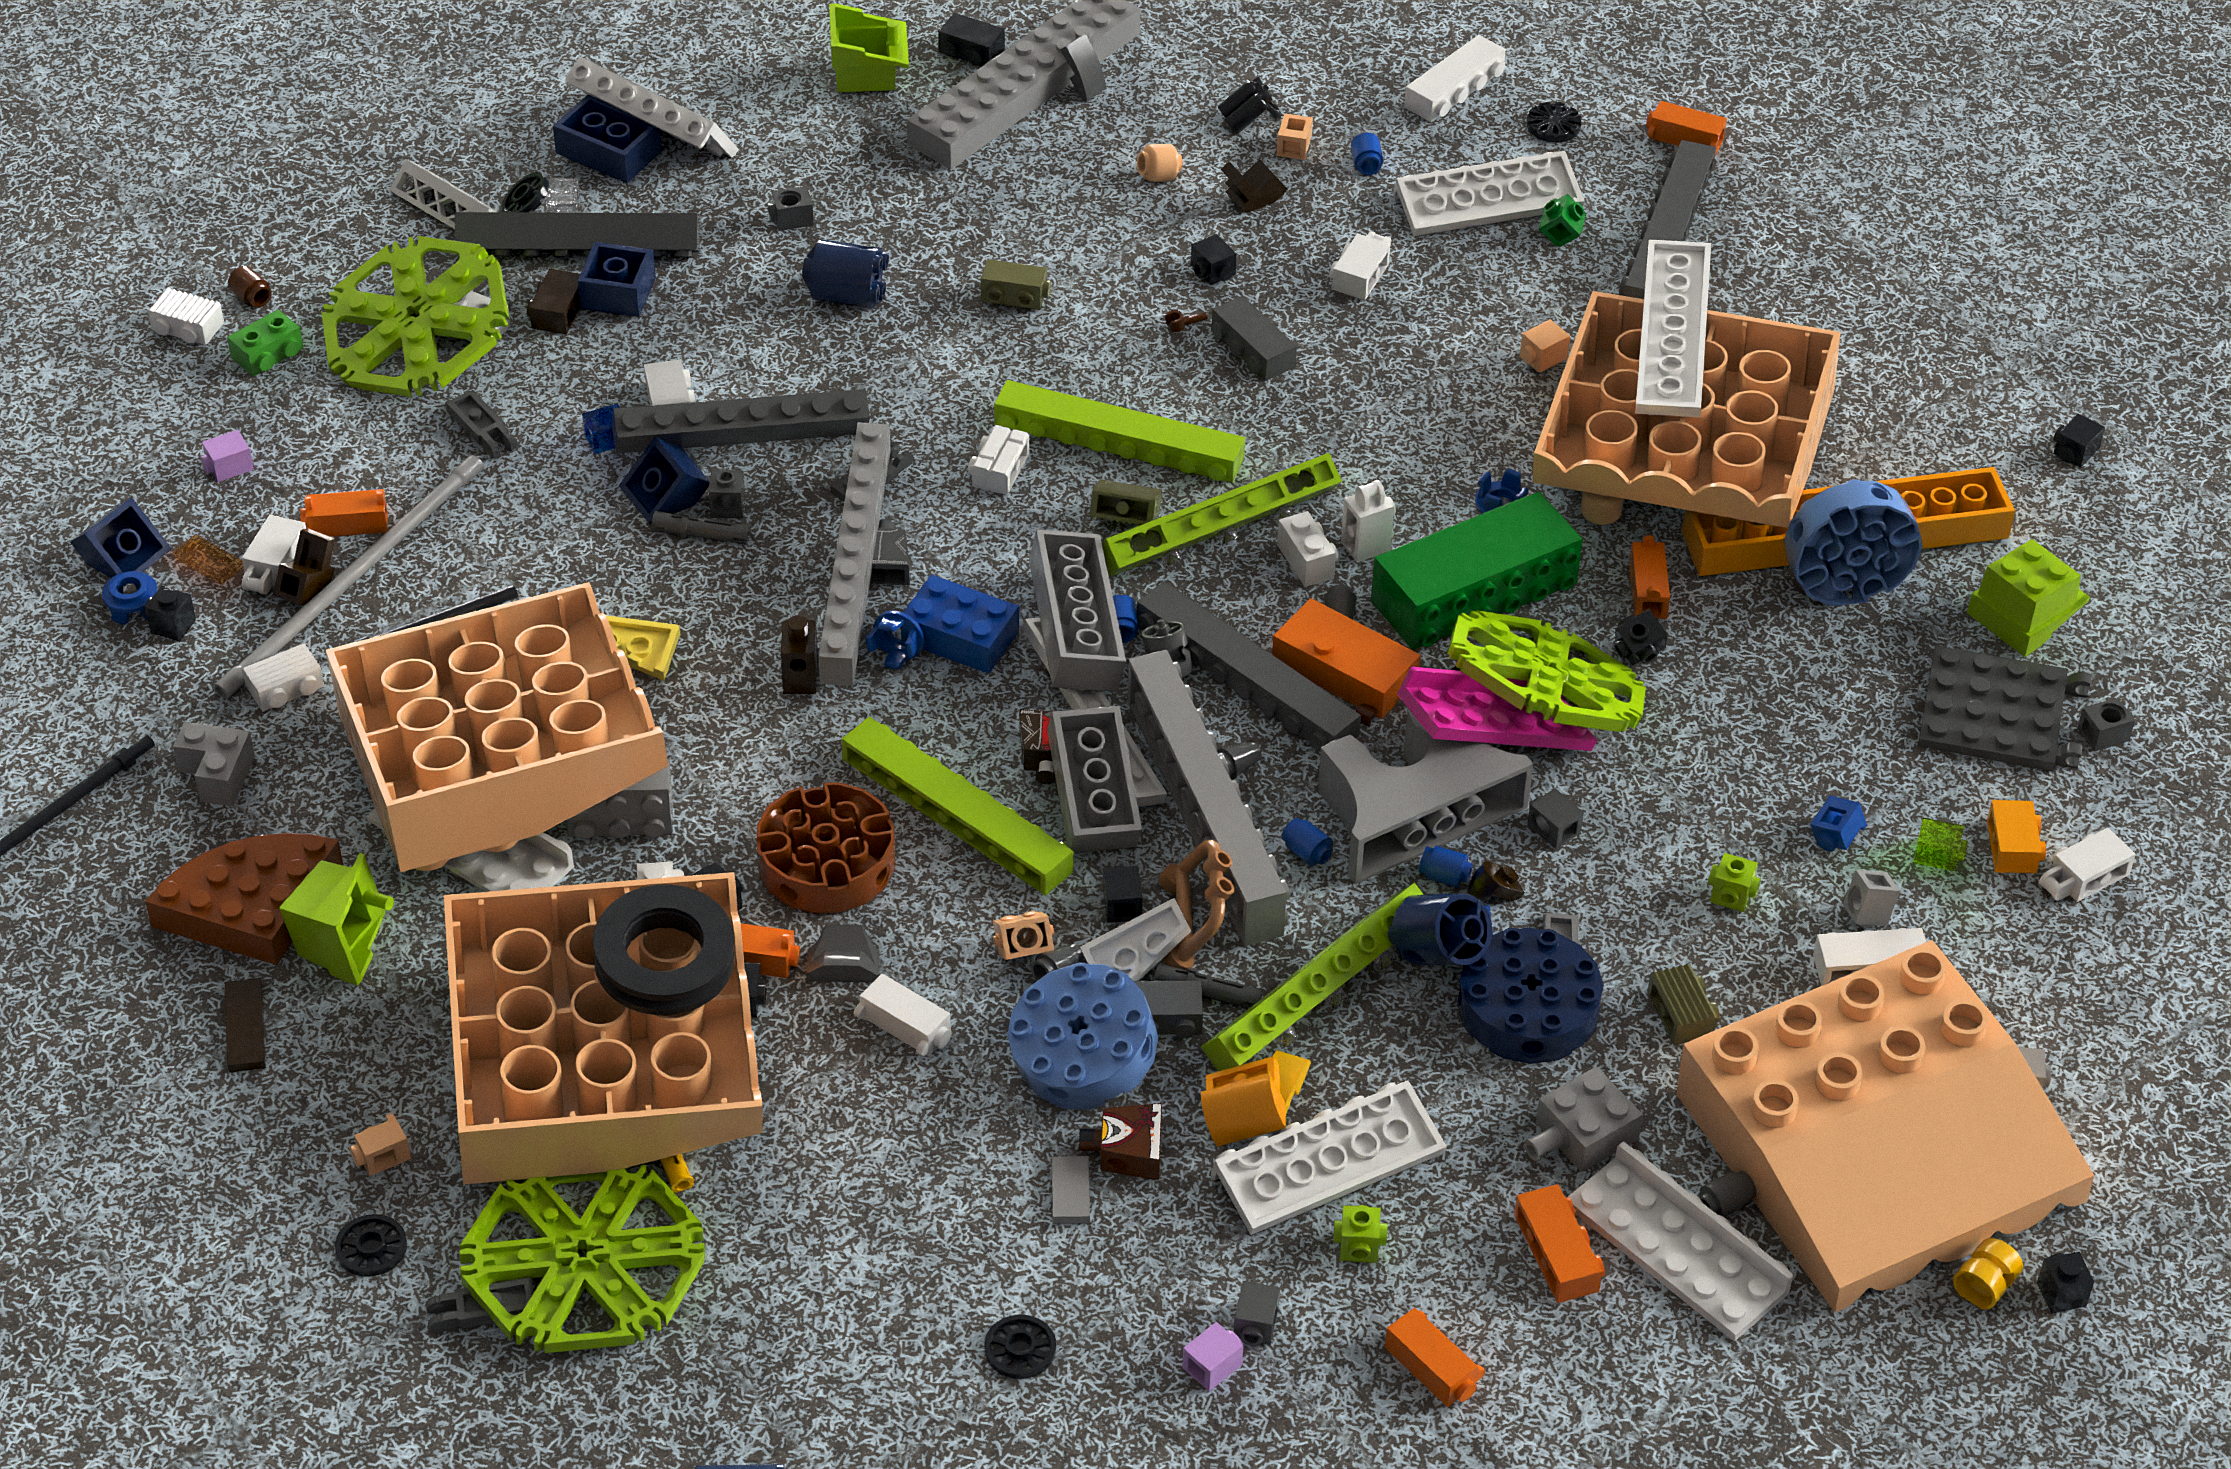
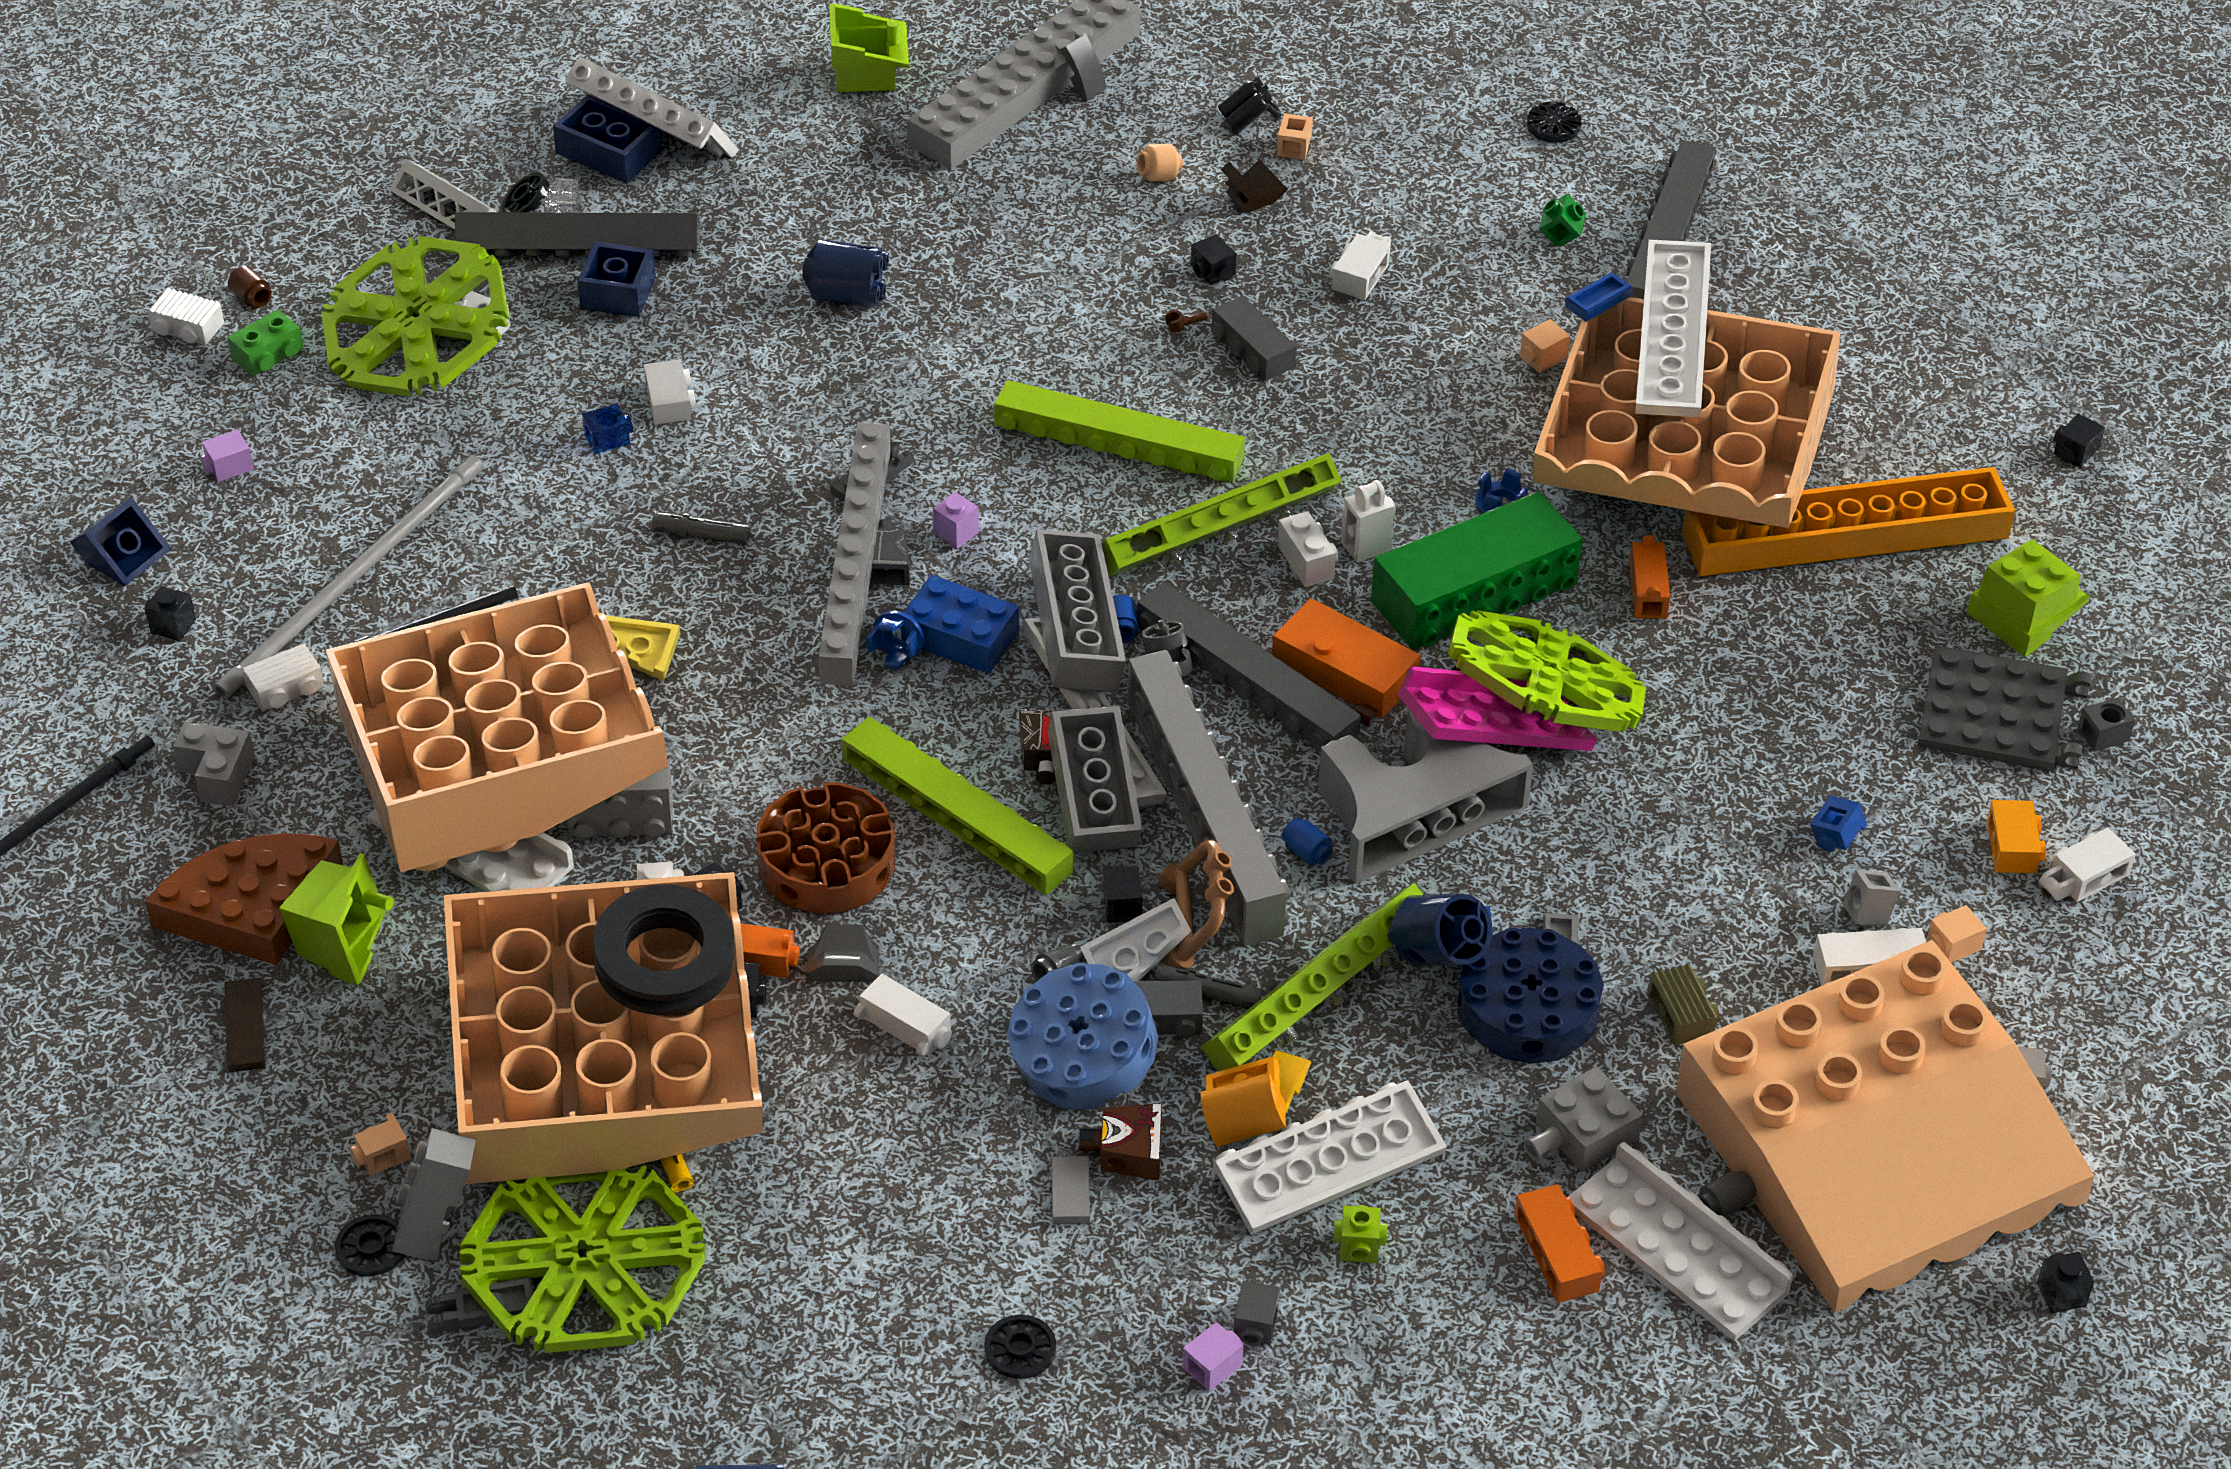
blue piece [102,571,158,625] -> none
clear orange tile [173,534,244,585] -> none
white brick [242,514,306,595] -> none
dark brown brick [273,528,335,605] -> none
orange brick [300,489,388,537] -> none
dark grey hinge [445,390,517,459] -> none
dark brown brick [527,268,580,335] -> none
dark grey brick [612,389,870,454] -> none
dark blue slope [619,437,710,524] -> none
dark grey brick [709,470,745,519] -> none
dark grey brick [768,186,814,231] -> none
dark brown torso [781,615,818,694] -> none
black brick [938,12,1005,66] -> none
white brick [968,425,1029,495] -> none
olive brick [981,259,1051,310] -> none
light nougat head [993,911,1054,960] -> none
olive brick [1090,479,1162,526] -> none
dark grey cone [1217,742,1262,780] -> none
dark grey cone [1324,585,1357,619] -> none
blue brick [1351,132,1383,175] -> none
orange brick [1385,1308,1485,1407] -> none
white bracket [1393,151,1585,236] -> none
white brick [1404,35,1506,122] -> none
blue brick [1419,845,1473,888] -> none
dark brown plate [1467,861,1525,902] -> none
dark grey brick [1528,788,1584,849] -> none
light nougat head [1581,492,1624,525] -> none
black brick [1613,609,1667,665] -> none
orange brick [1646,101,1727,156] -> none
lime brick [1708,853,1761,912] -> none
medium blue brick [1784,479,1922,606] -> none
clear neon green brick [1913,817,1968,871] -> none
yellow wheel [1953,1238,2024,1310] -> none
none -> light grey wedge [392,1128,476,1260]
none -> lavender brick [933,492,979,549]
none -> blue tile [1565,272,1633,322]
none -> light nougat brick [1927,905,1987,963]

